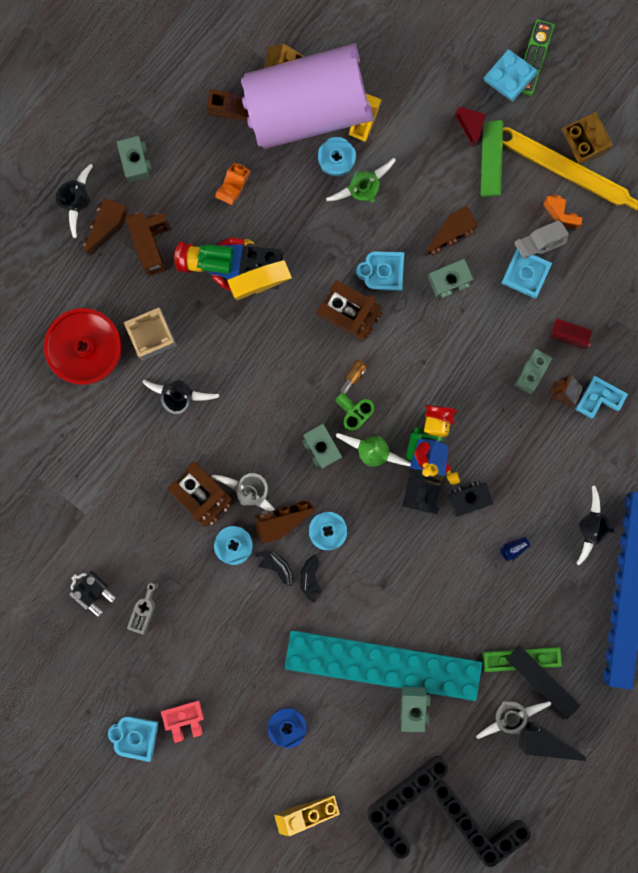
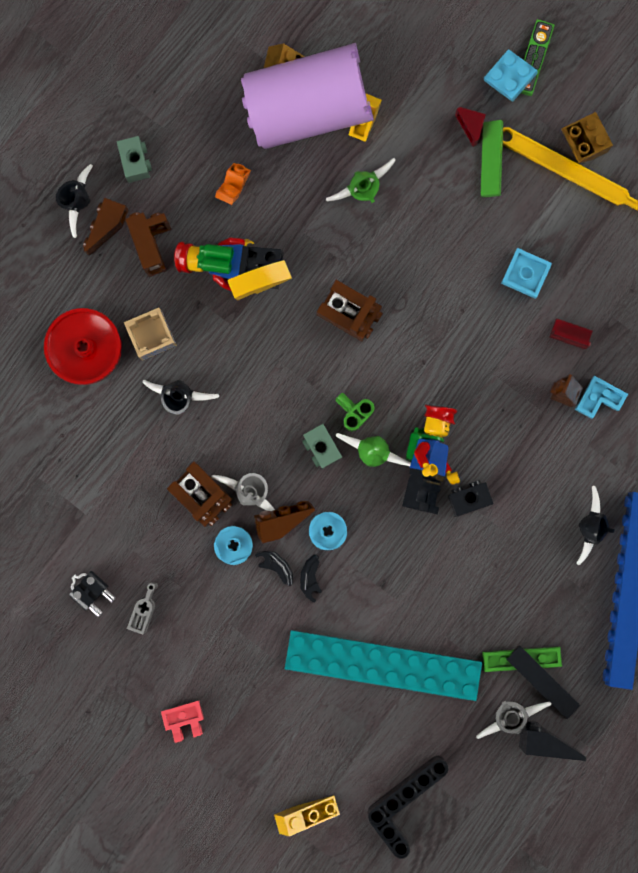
medium azure plate [108,716,159,762] -> none
reddish brown slope [207,89,249,122] -> none
blue plate [268,707,307,748] -> none
medium azure plate [318,137,356,176] -> none
clear orange piece [340,359,368,394] -> none
medium azure plate [356,251,405,291] -> none
sand green brick [400,687,430,732] -> none
reddish brown slope [425,206,478,256] -> none
sand green brick [427,259,473,298] -> none
black beam [432,780,531,867] -> none
clear blue cone [500,537,530,561] -> none
sand green brick [514,349,552,394] -> none
light grey piece [515,220,569,259] -> none
orange slope [543,195,583,230] -> none

